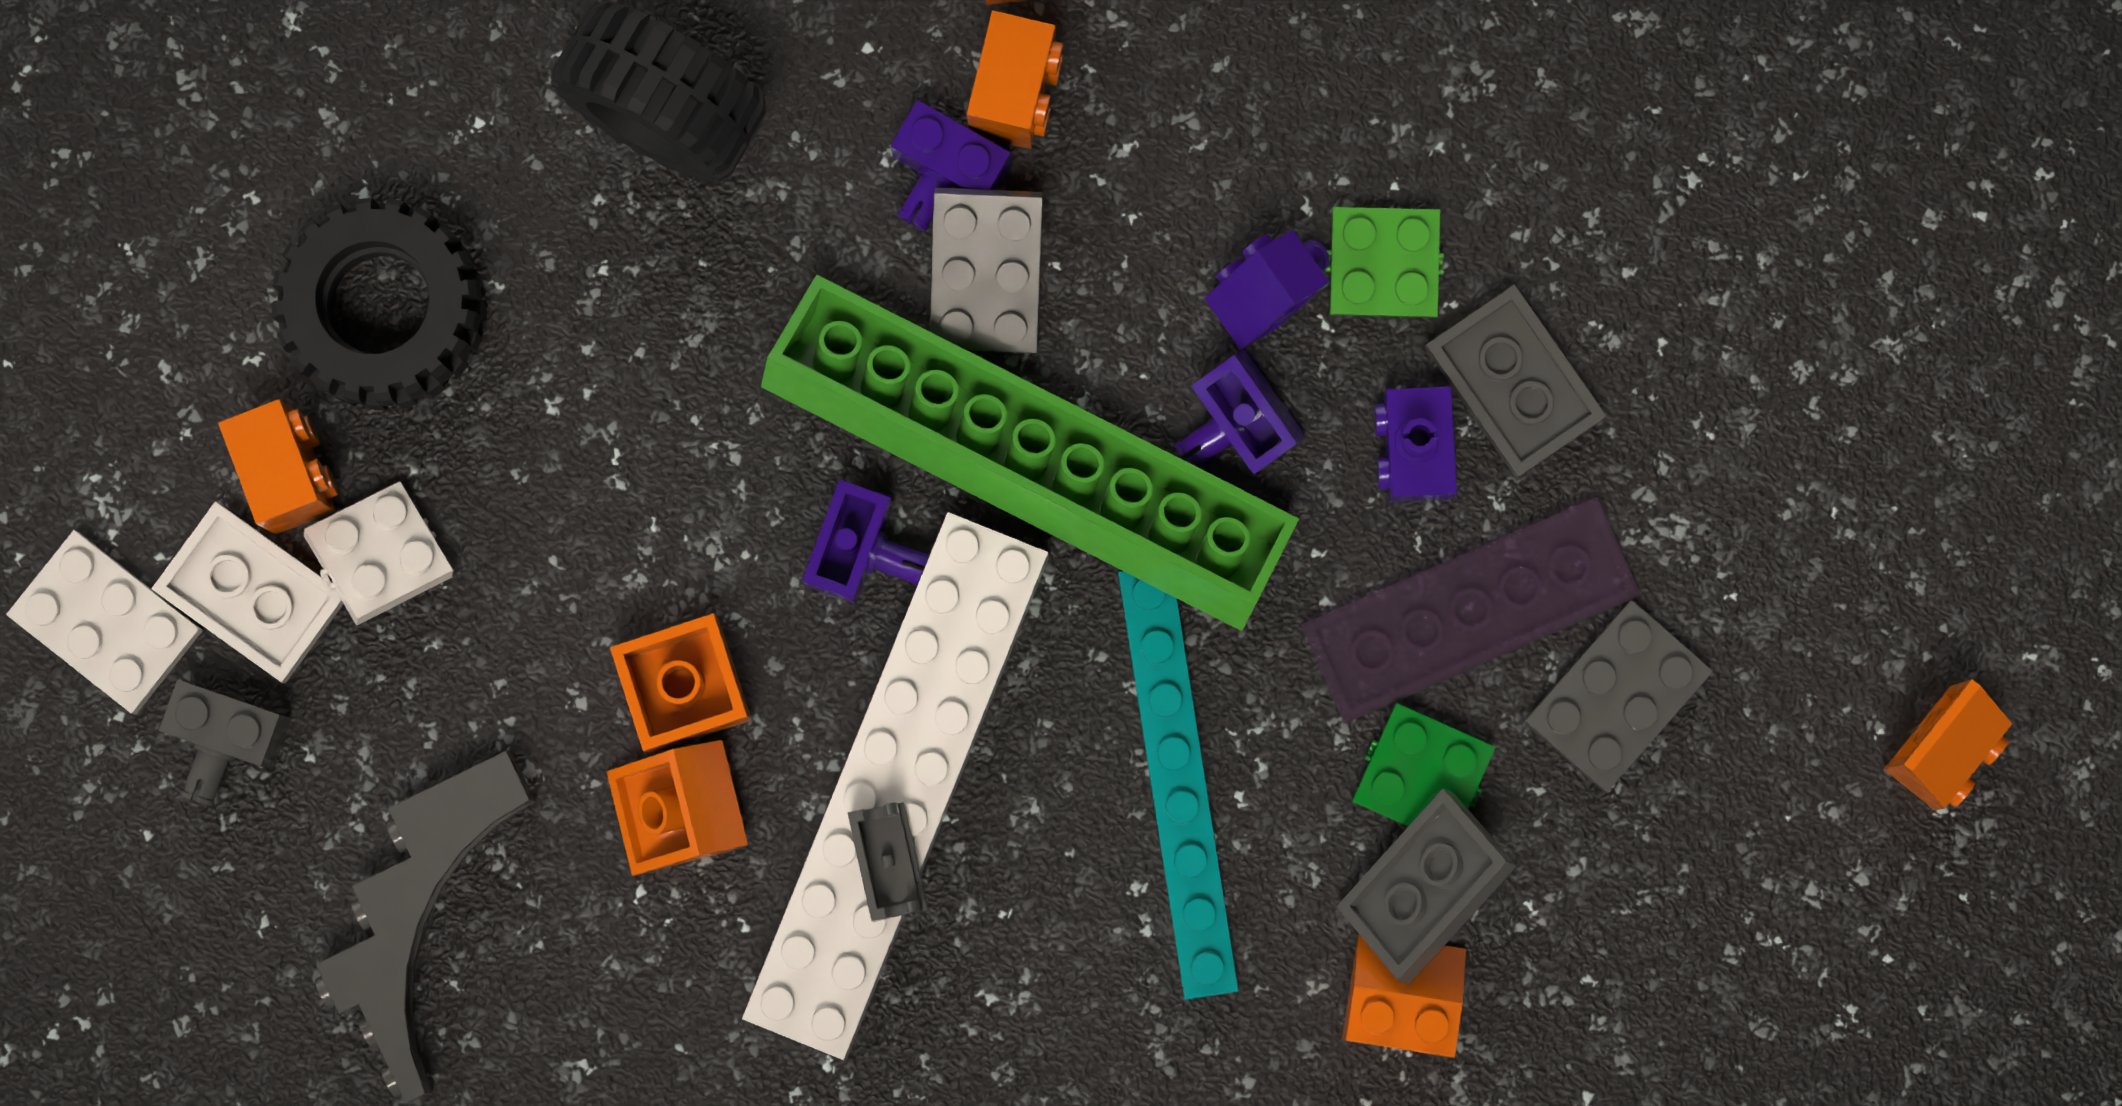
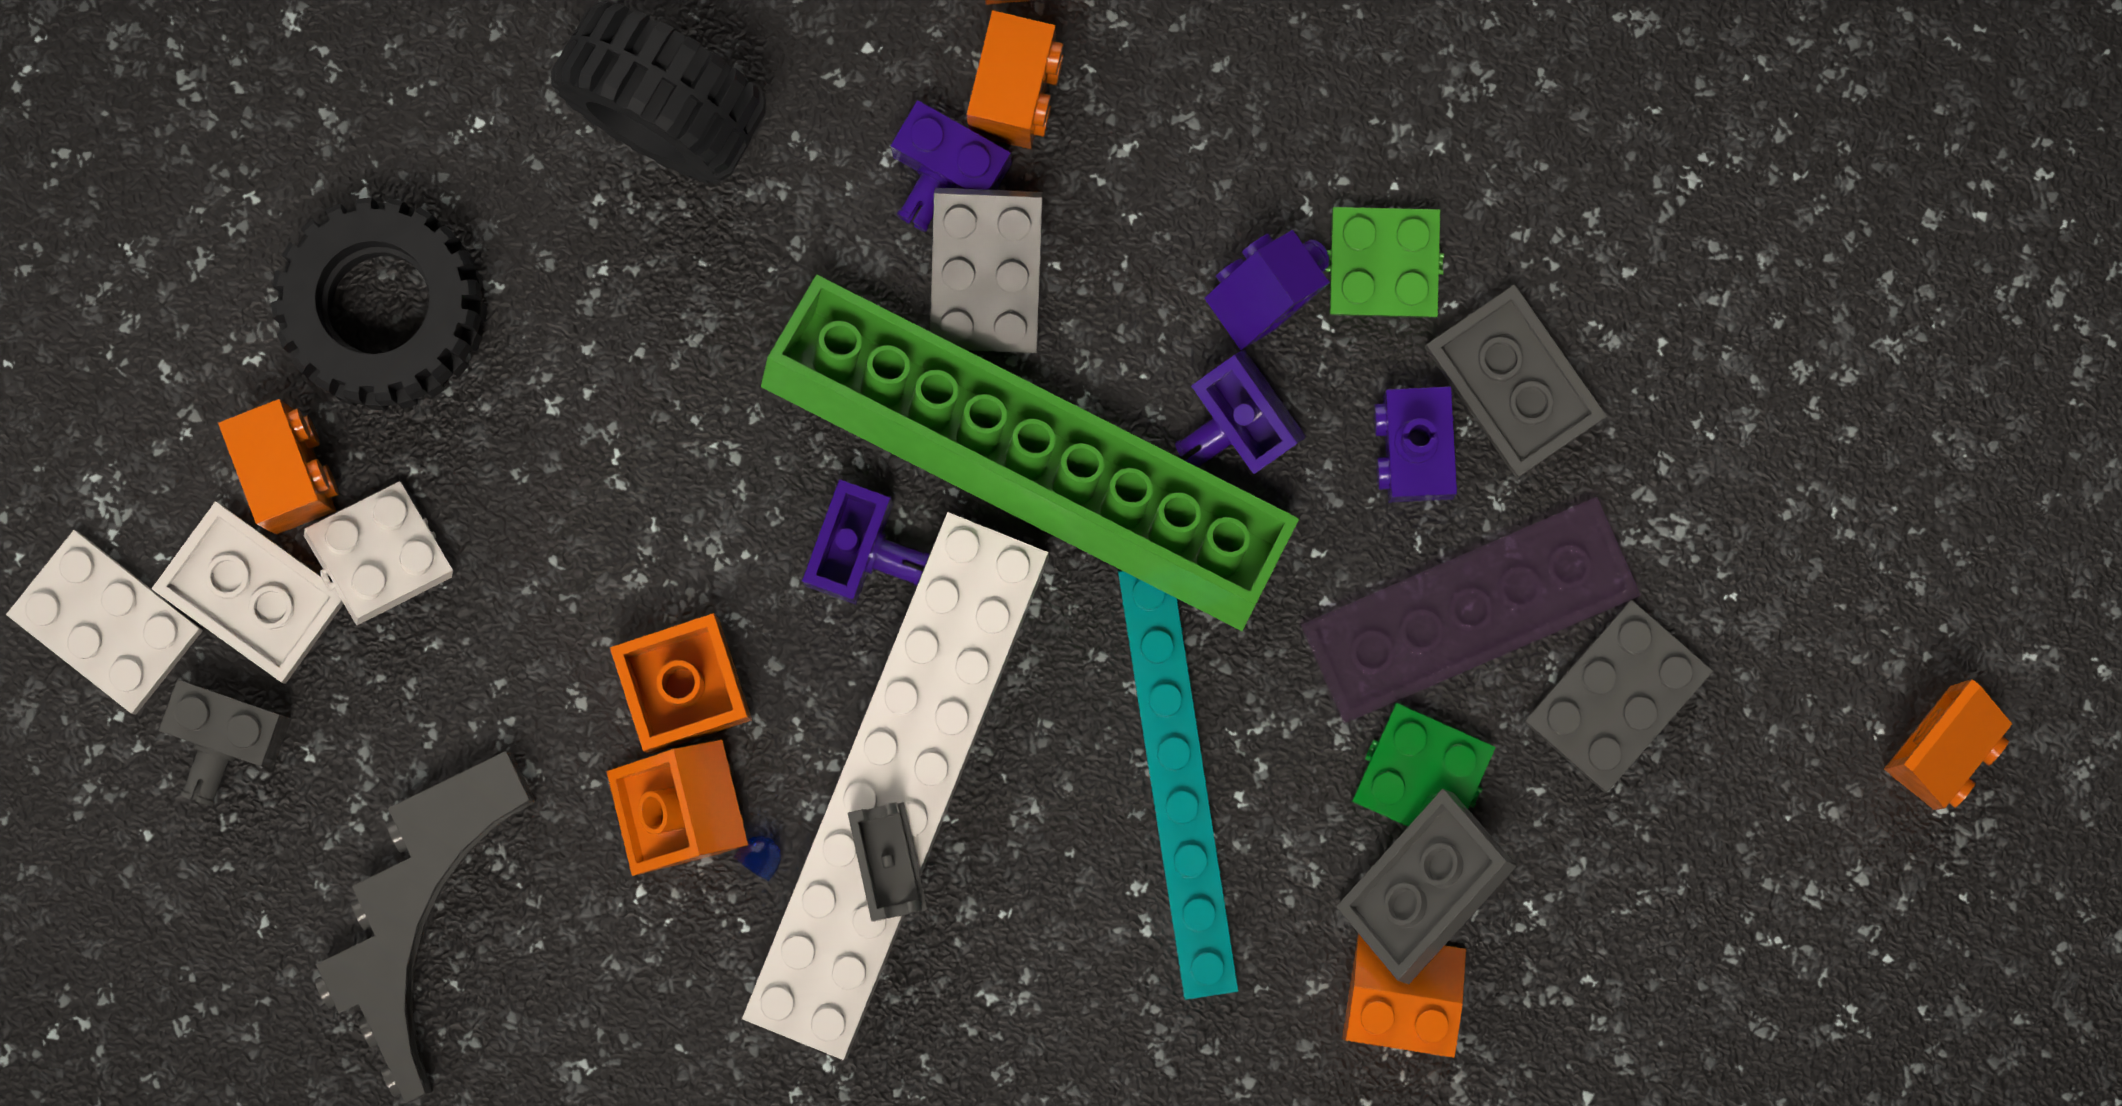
none -> clear blue hinge [733,836,781,882]

